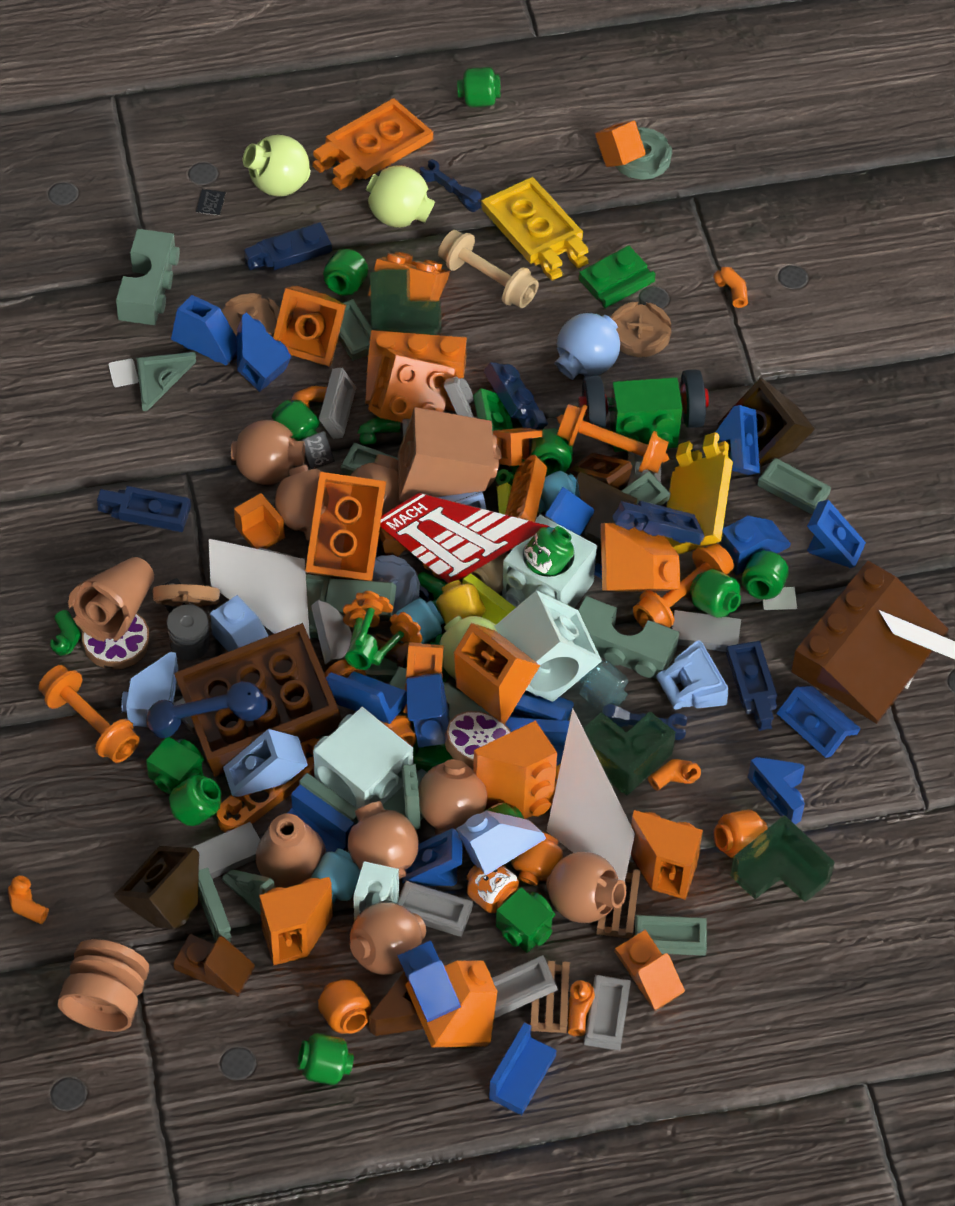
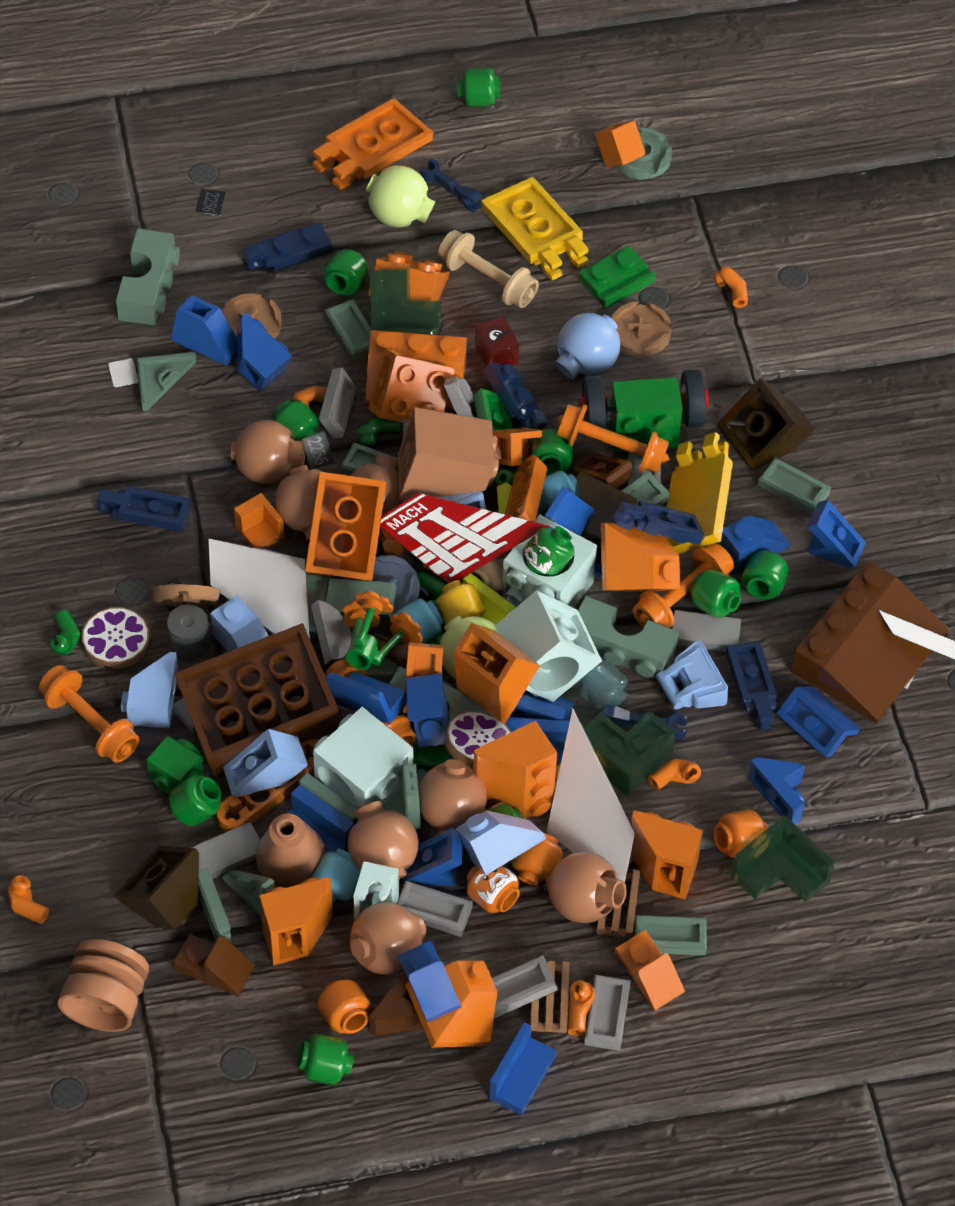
nougat cone [68,557,154,642] -> none
dark blue piece [146,682,268,738] -> none
yellowish green brick [243,135,310,196] -> none
orange slope [273,286,346,366] -> none
green brick [496,887,556,953] -> none
blue slope [716,405,760,475] -> none
white sticker [763,587,797,610] -> none
none -> clear red brick [475,317,519,367]

